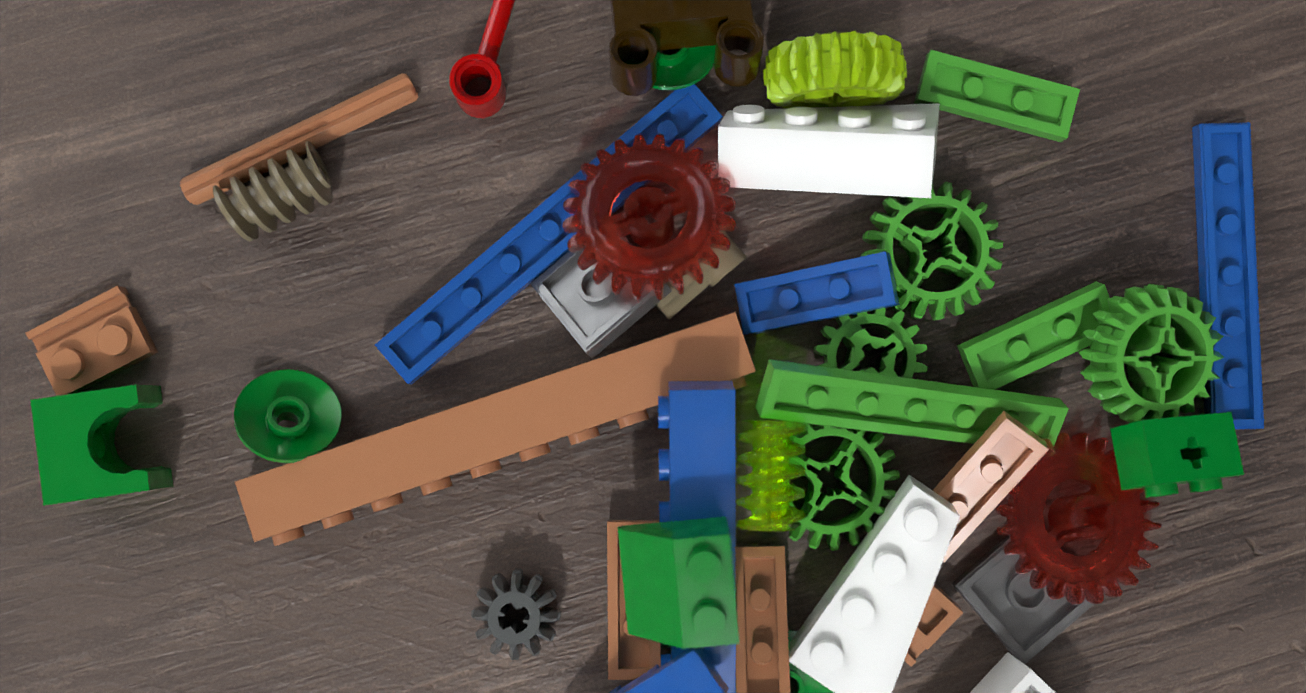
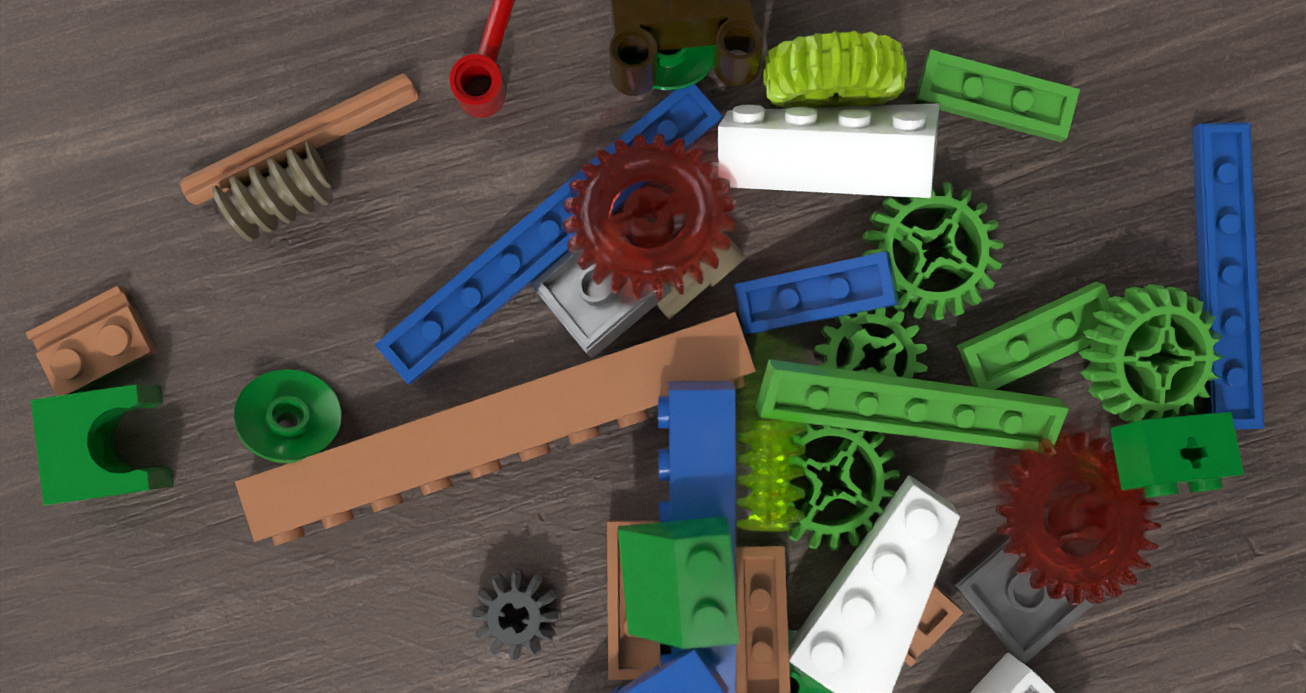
plate [932,411,1049,563] -> none

